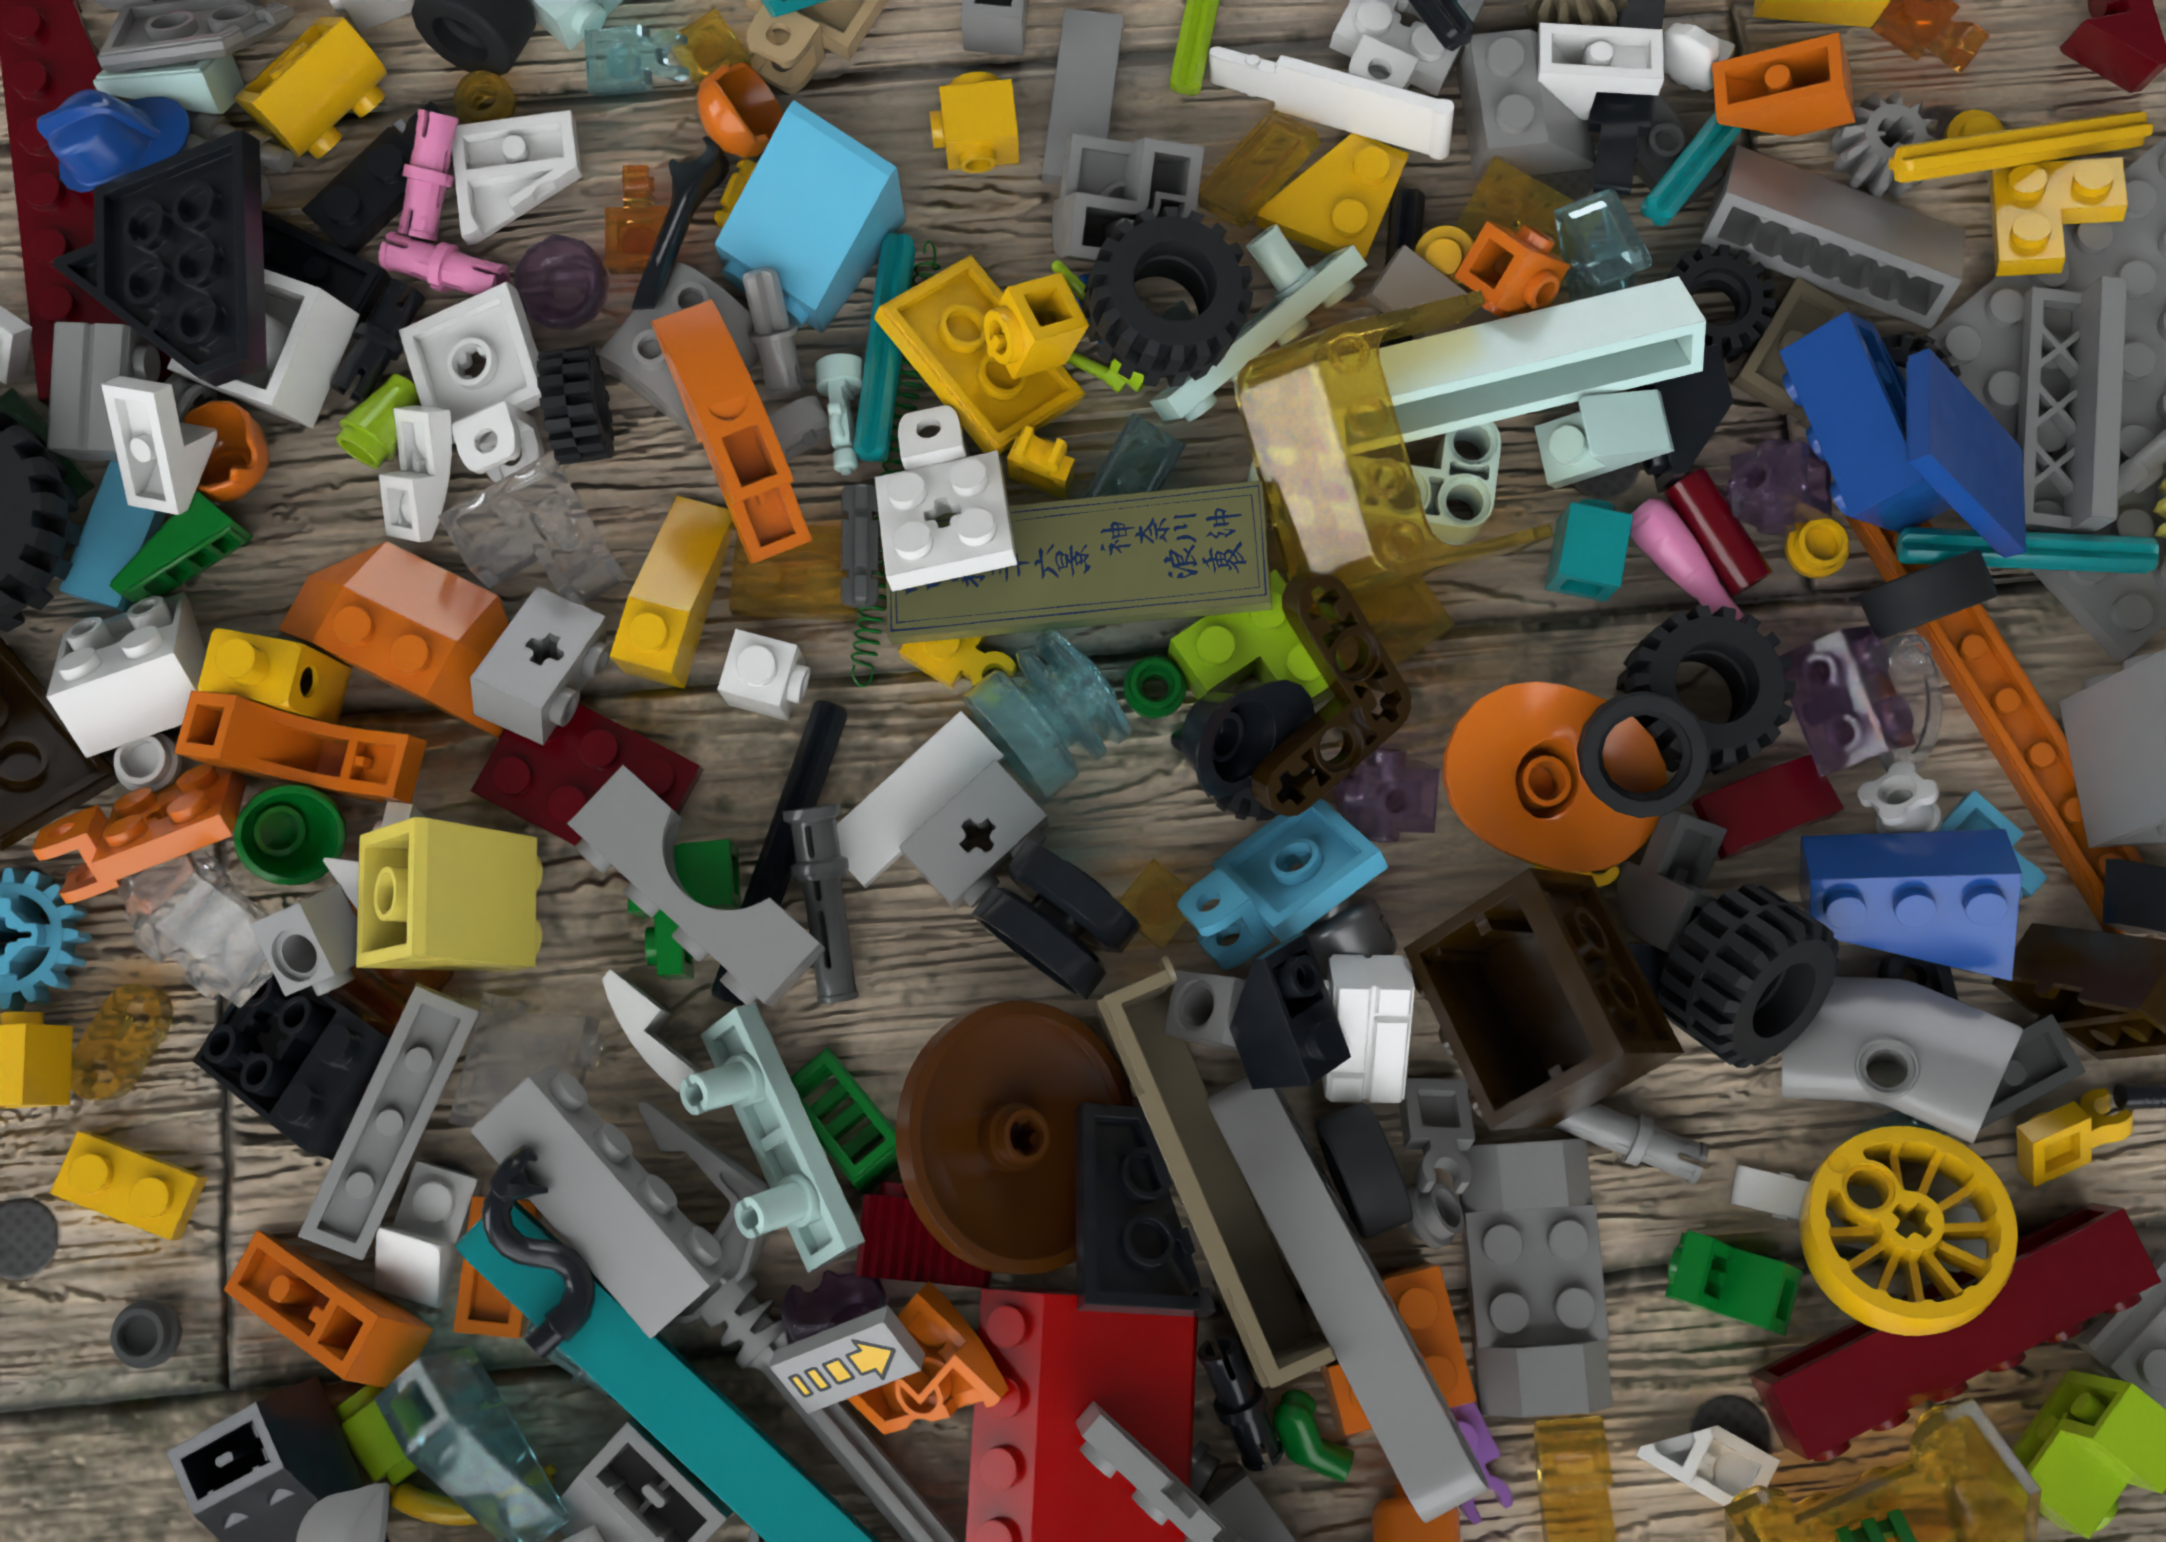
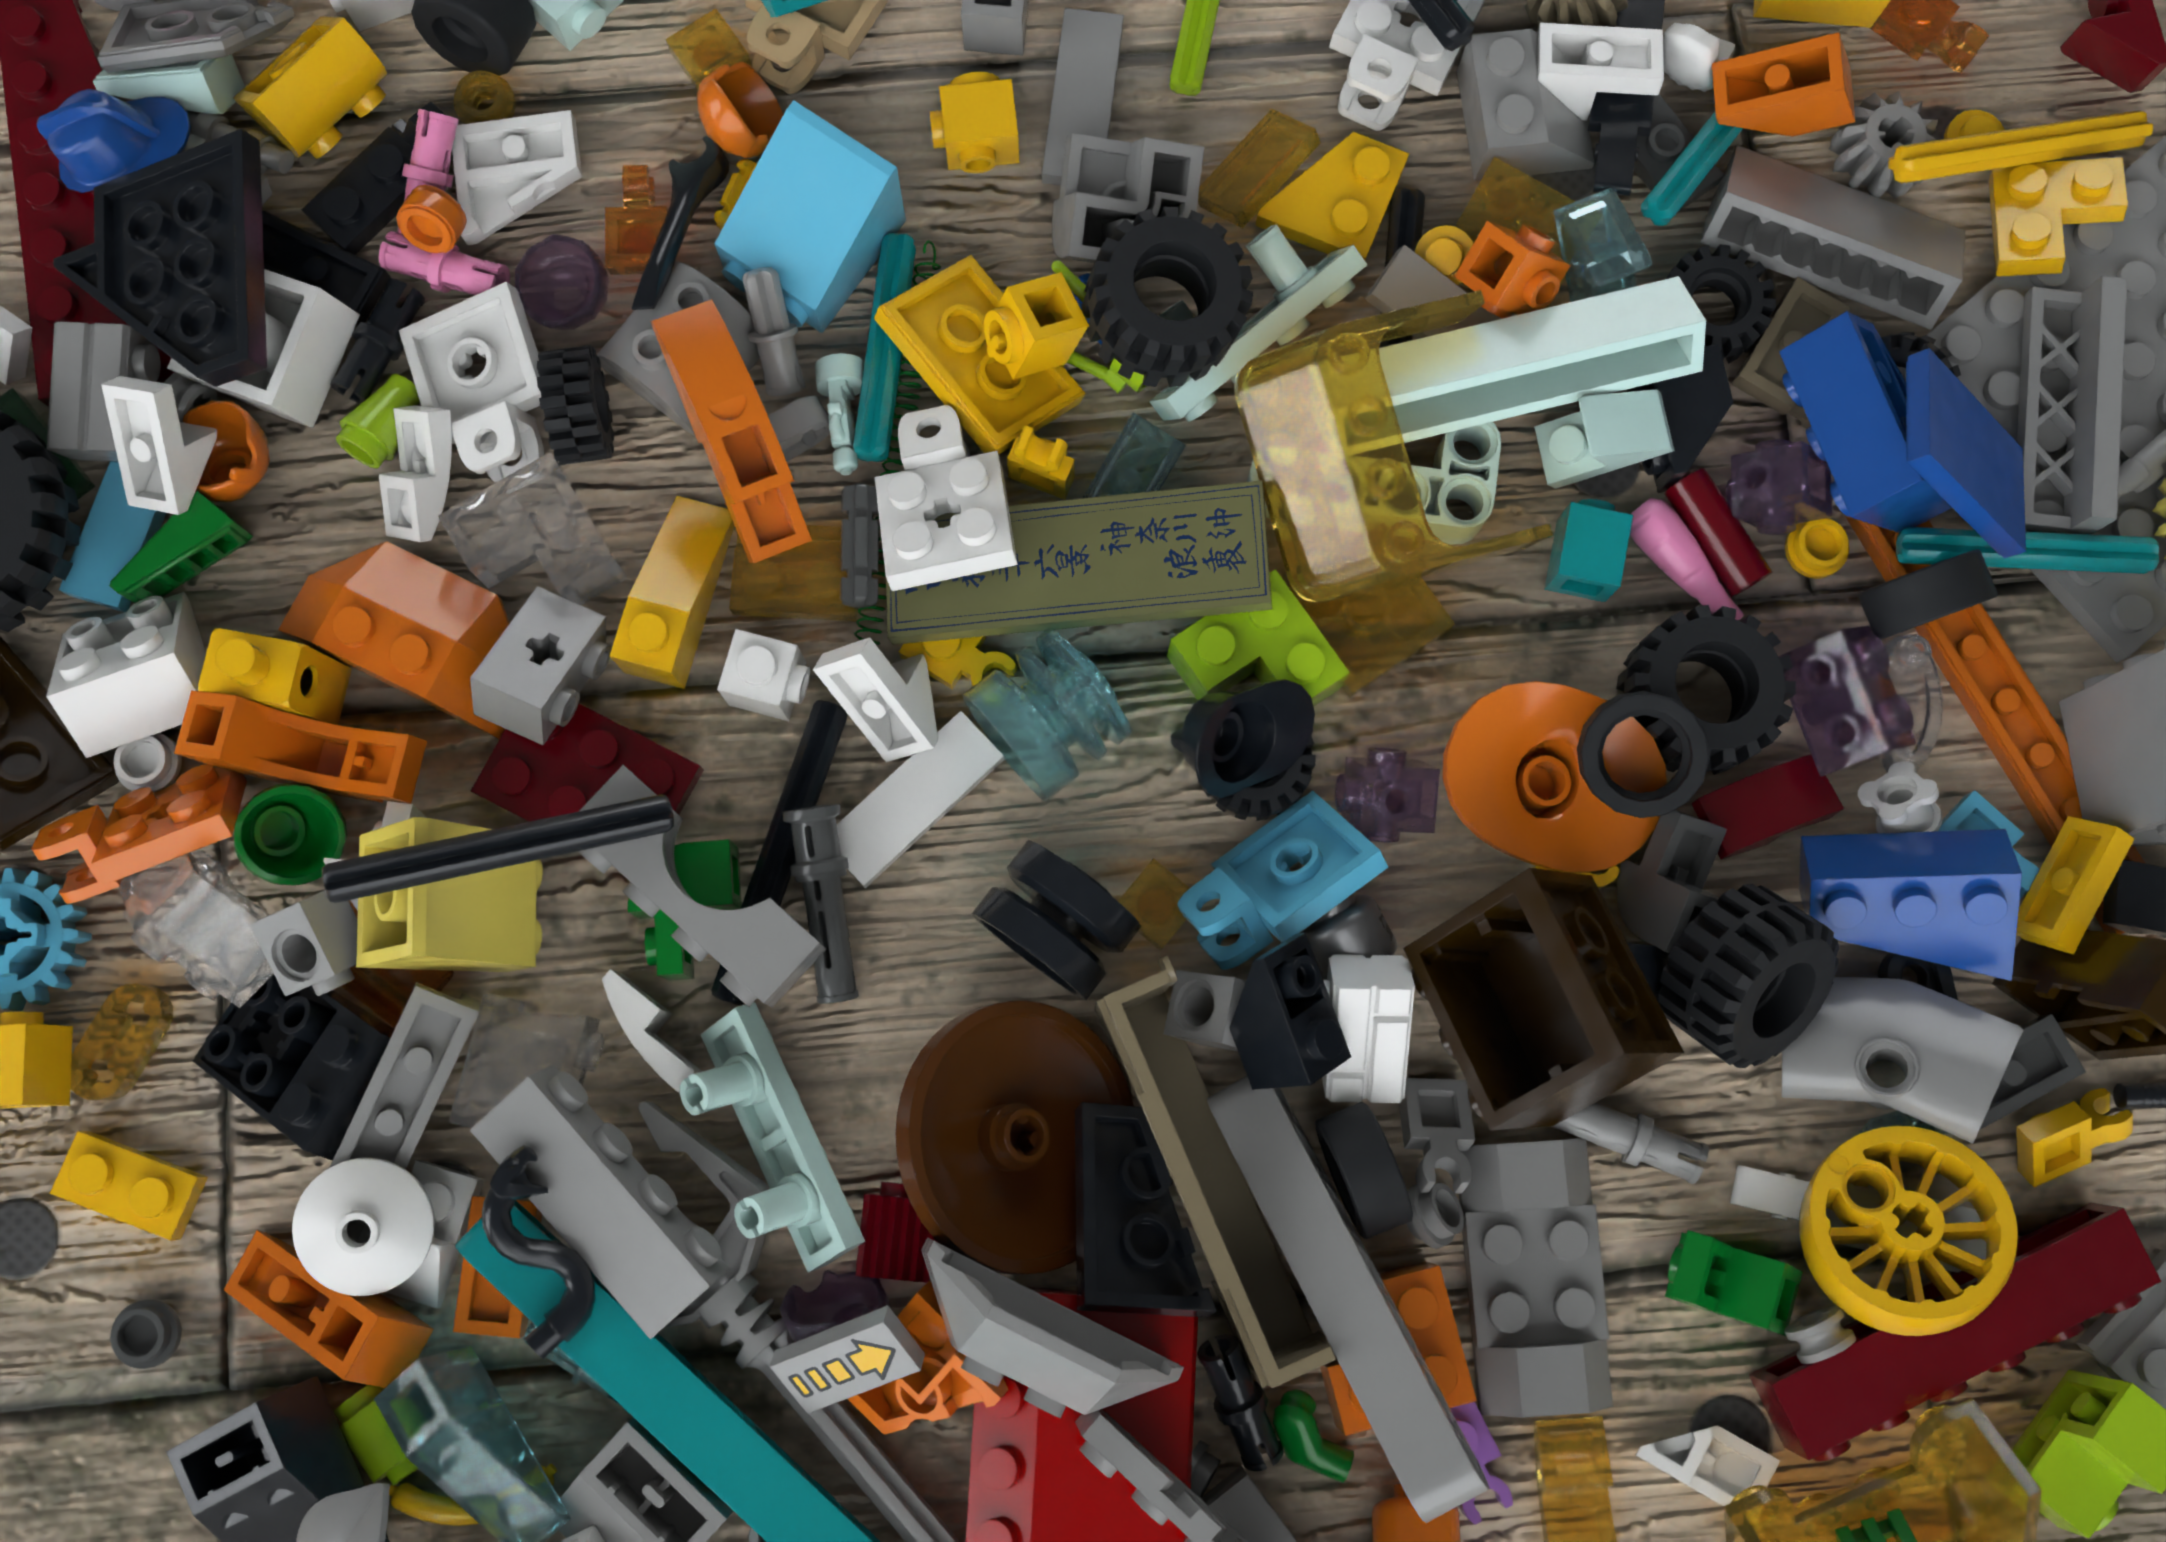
clear light blue plate [584,25,690,96] -> none
green slope [790,1047,899,1195] -> none
light grey brick [899,759,1048,910] -> none
green plate [1123,656,1187,719] -> none
white piece [1209,46,1454,160] -> none
dark brown beam [1251,571,1411,817] -> none
none -> white dish [292,1158,435,1296]
none -> black axle [322,794,674,903]
none -> orange tile [396,184,467,253]
none -> white slope [813,637,938,763]
none -> light grey wedge [921,1237,1184,1418]
none -> light grey bush [1784,1305,1856,1364]
none -> yellow plate [2016,816,2135,955]

